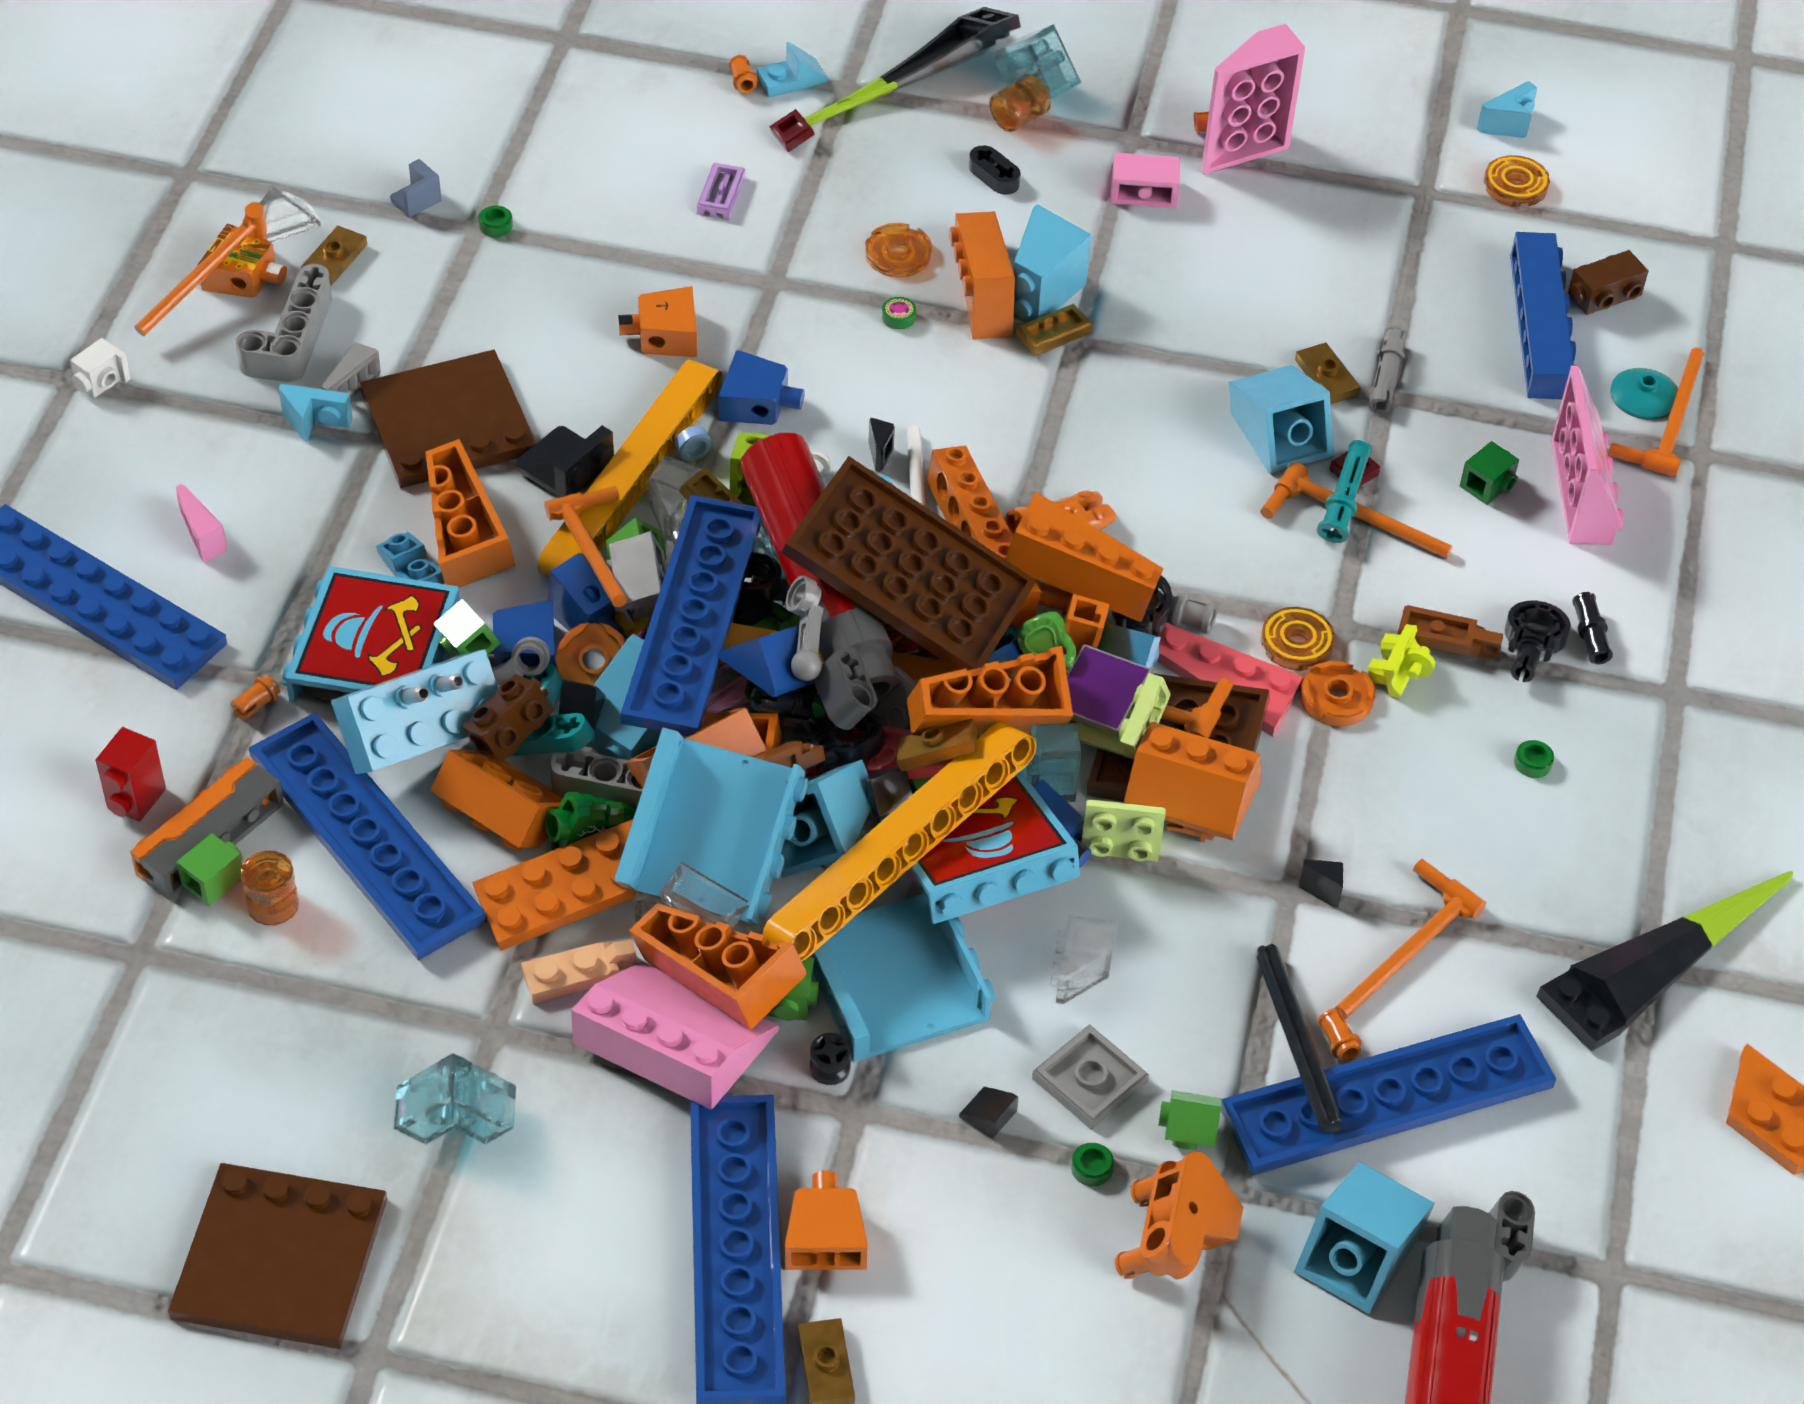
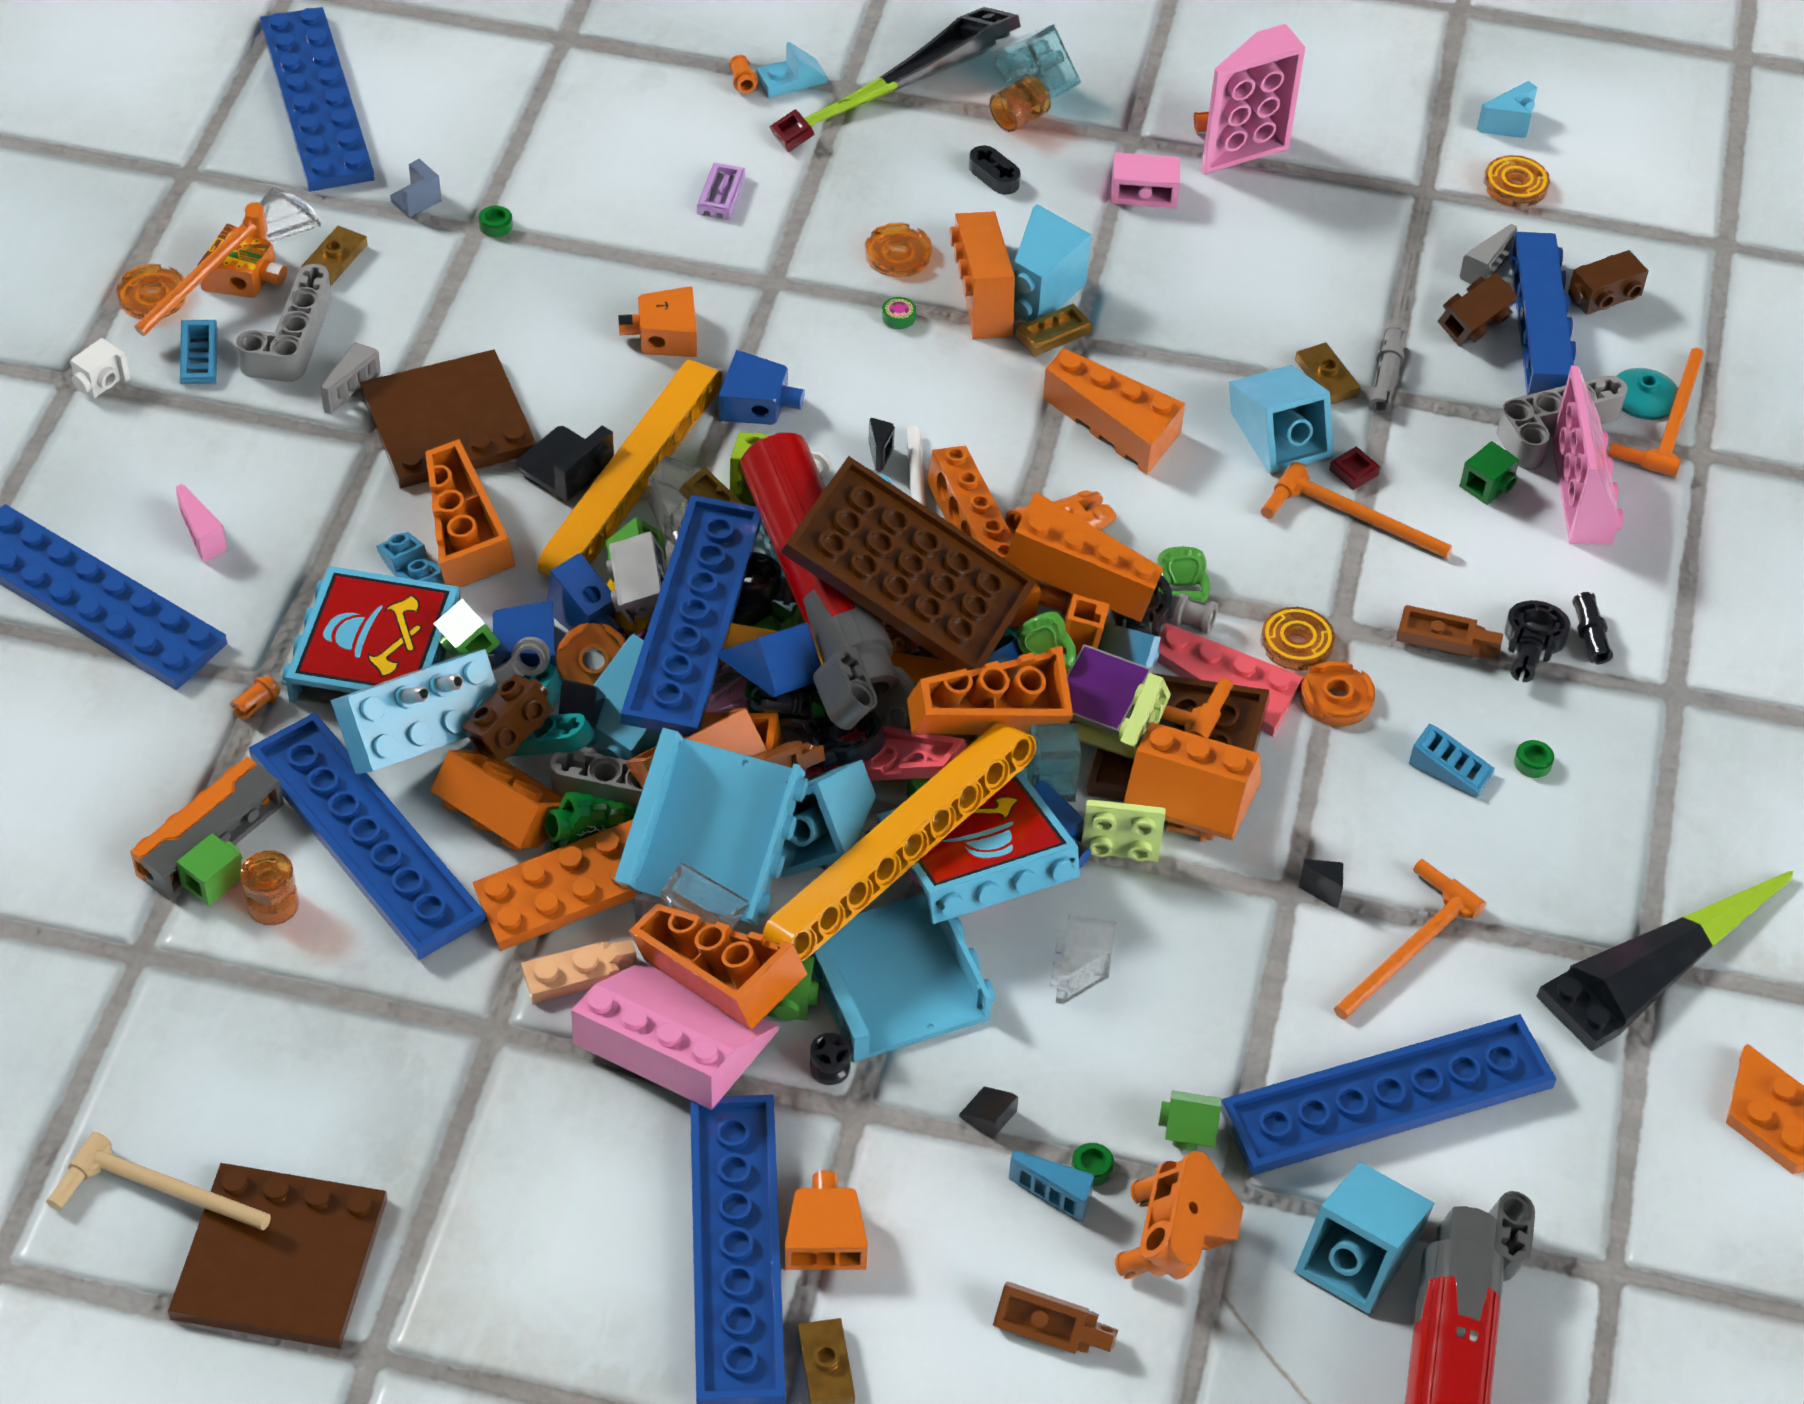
red brick [95,727,166,822] -> none
medium azure slope [279,383,353,442] -> none
clear light blue brick [394,1053,516,1145] -> none
orange bar [544,486,627,607] -> none
light blue tile [674,426,712,461] -> none
light grey piece [785,575,824,681] -> none
black slope [865,766,913,818] -> none
pearl gold plate [896,719,977,772] -> none
light grey tile [1032,1024,1149,1130] -> none
black axle [1256,943,1342,1133] -> none
teal pin [1317,440,1372,543] -> none
orange pin [1318,1008,1362,1062] -> none
neon yellow hips [1368,624,1435,698] -> none
none -> tan bar [46,1132,271,1230]
none -> clear orange tile [116,264,187,319]
none -> dark azure slope [180,320,218,384]
none -> blue plate [260,7,375,192]
none -> dark orange hinge [993,1281,1118,1354]
none -> dark azure slope [1009,1150,1095,1222]
none -> orange wedge [1043,348,1185,475]
none -> bright green piece [1157,546,1211,602]
none -> dark azure slope [1409,723,1495,798]
none -> reddish brown brick [1437,272,1519,347]
none -> light grey slope [1460,224,1517,284]
none -> light grey beam [1497,376,1628,470]

